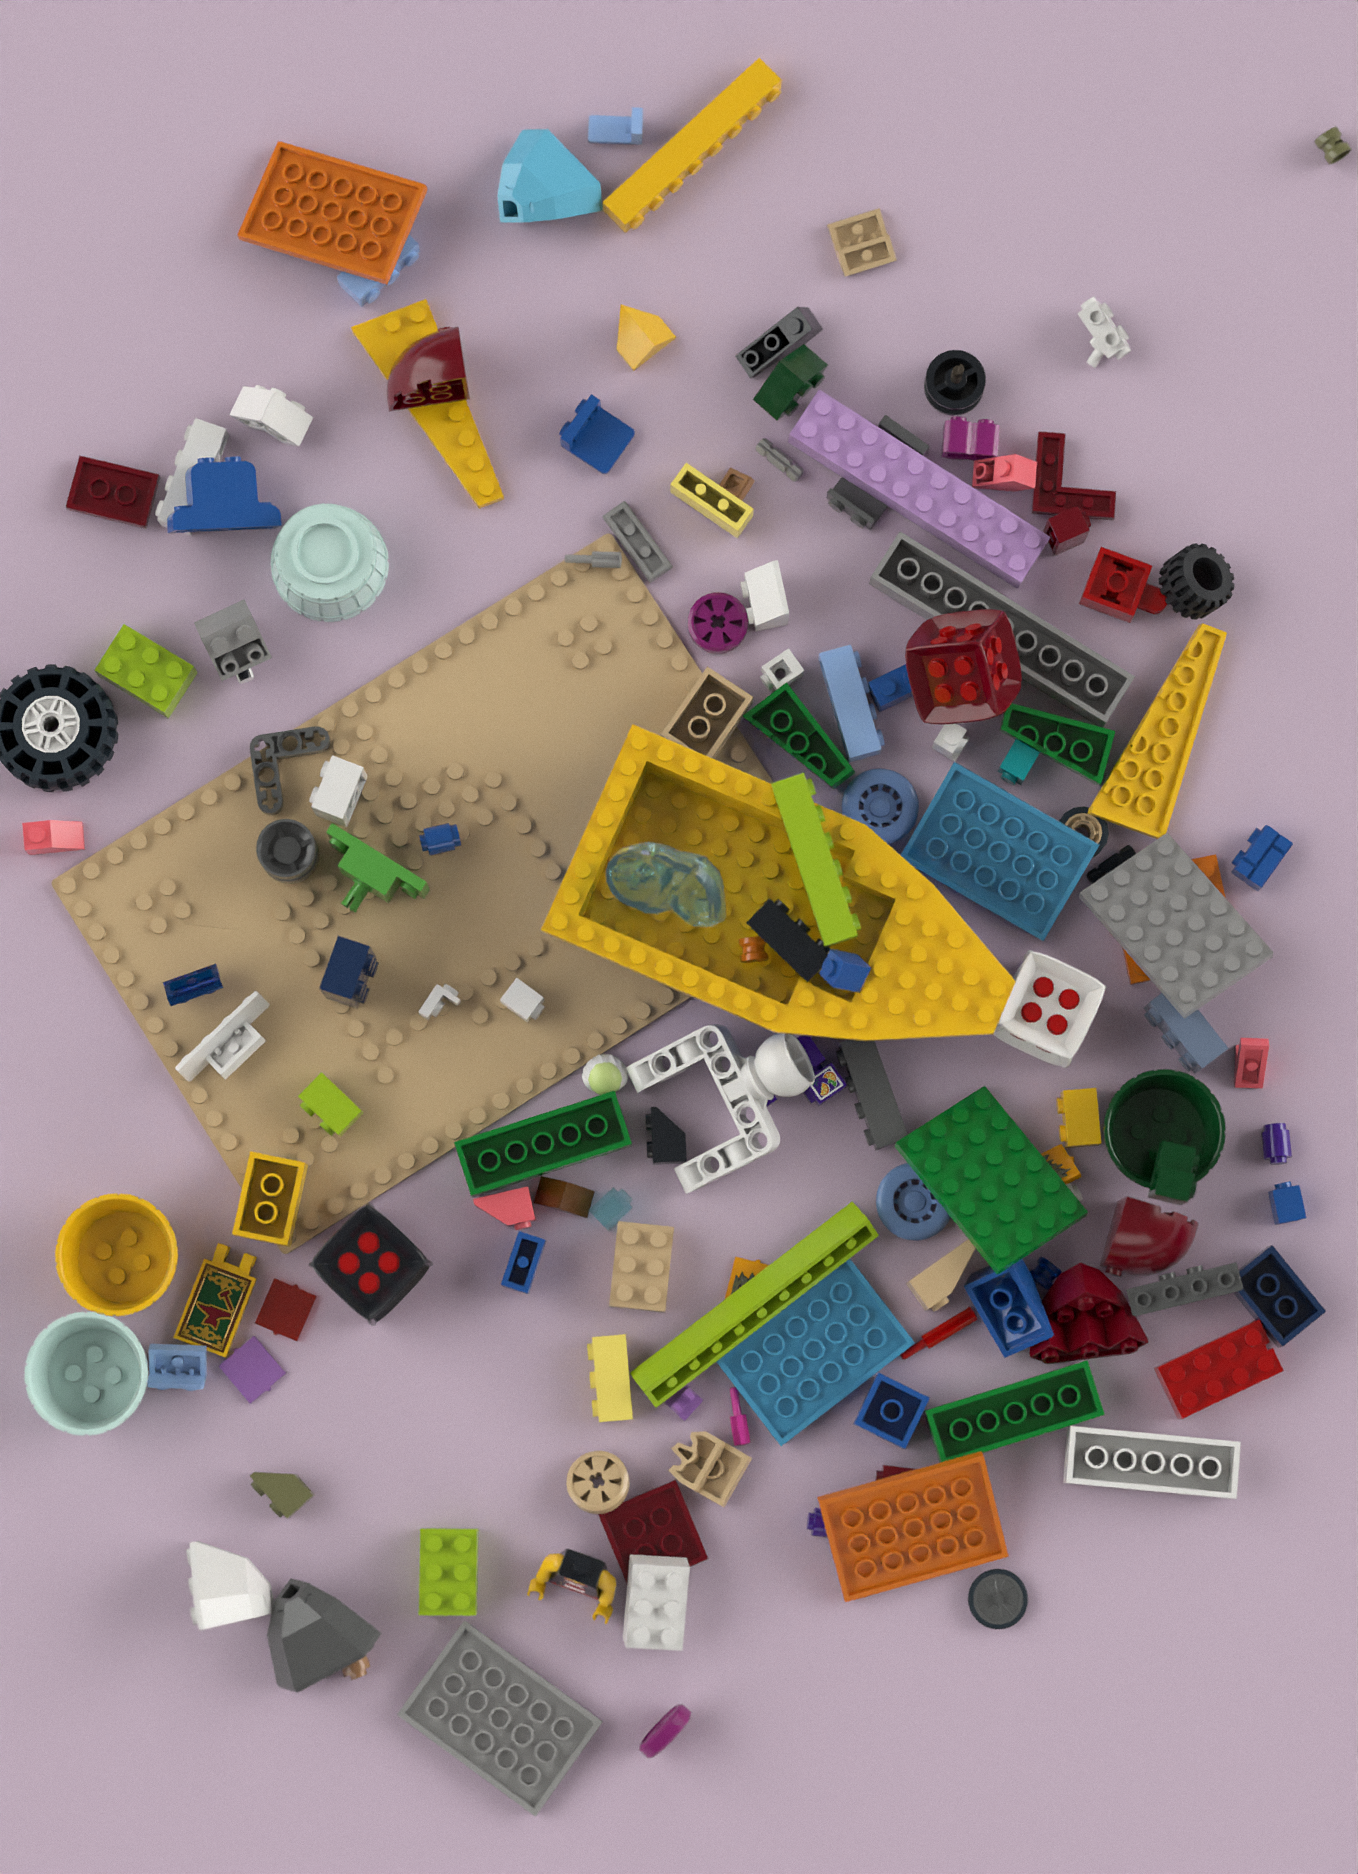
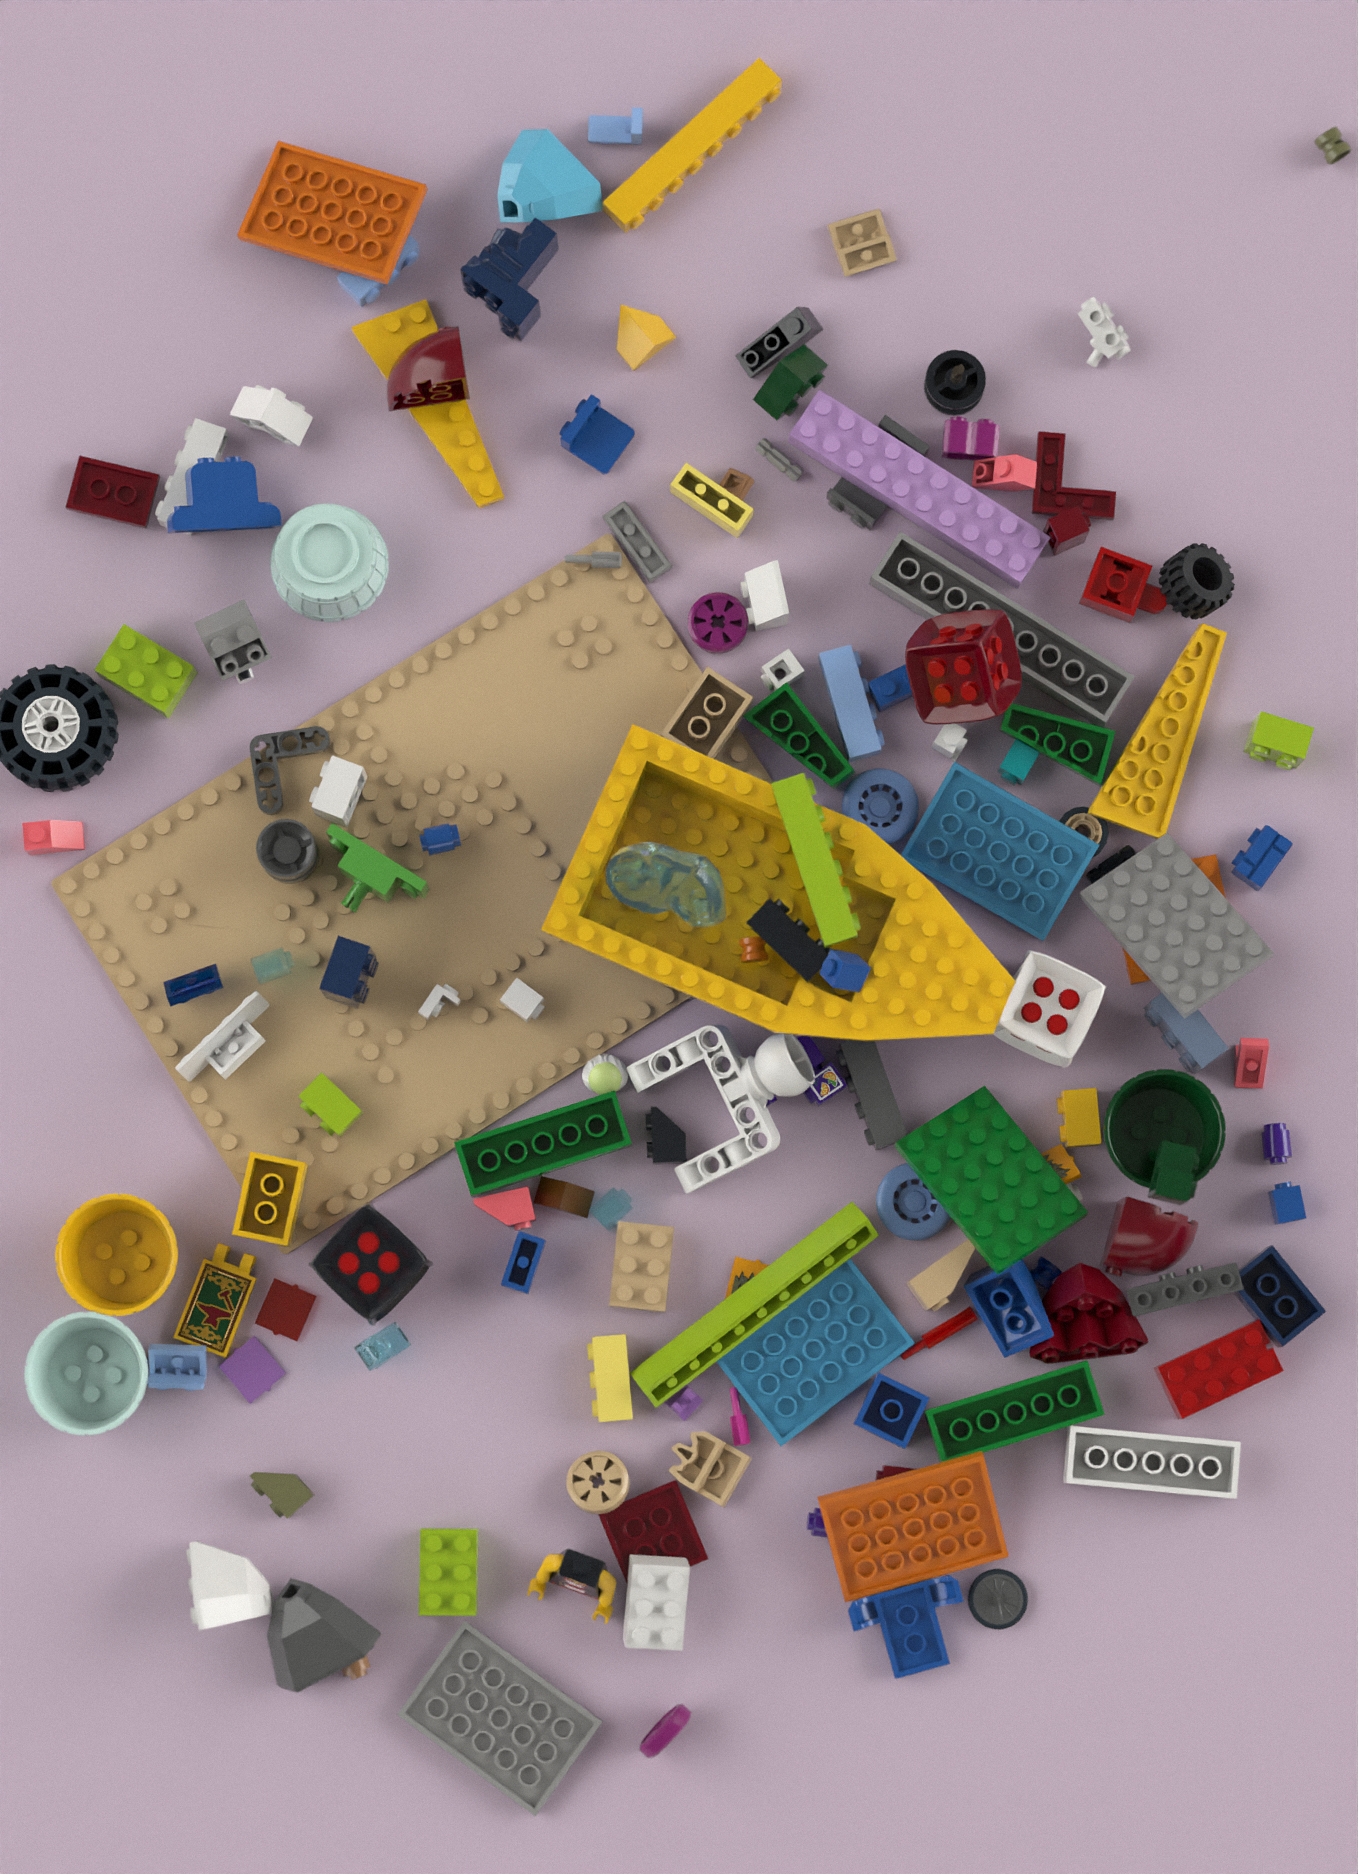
none -> clear light blue brick [251,947,295,985]
none -> clear light blue slope [354,1322,411,1371]
none -> dark blue brick [460,218,558,341]
none -> blue piece [848,1575,964,1679]
none -> lime brick [1243,711,1314,770]

